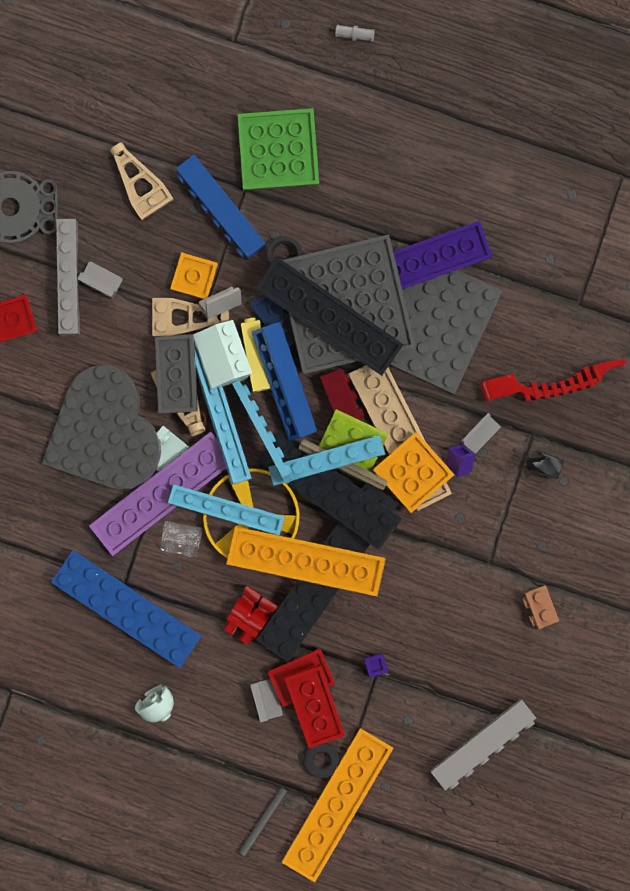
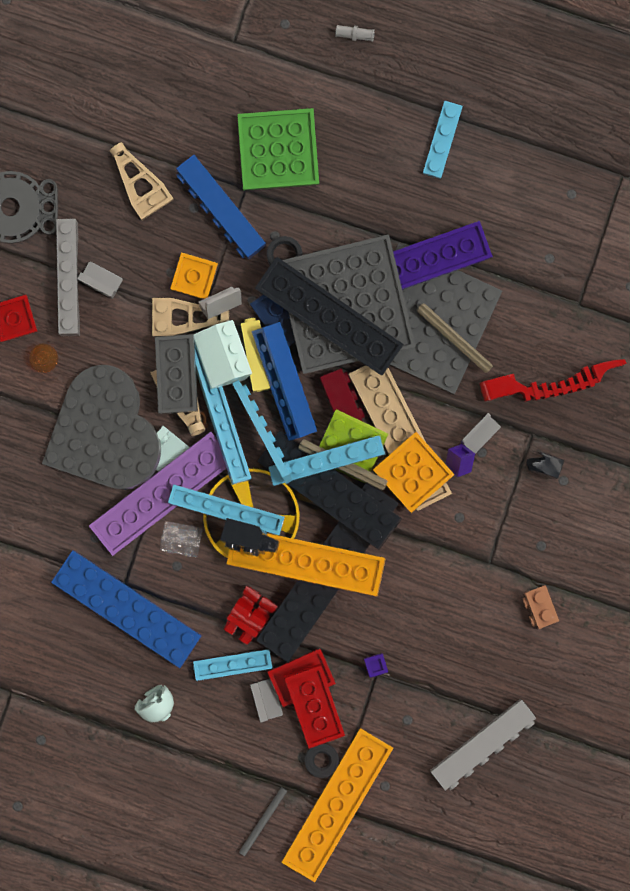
none -> clear orange helmet [29,344,58,373]
none -> medium azure plate [193,649,272,681]
none -> black hinge [220,518,280,557]
none -> dark tan axle [417,303,493,373]
none -> medium azure plate [423,101,463,179]

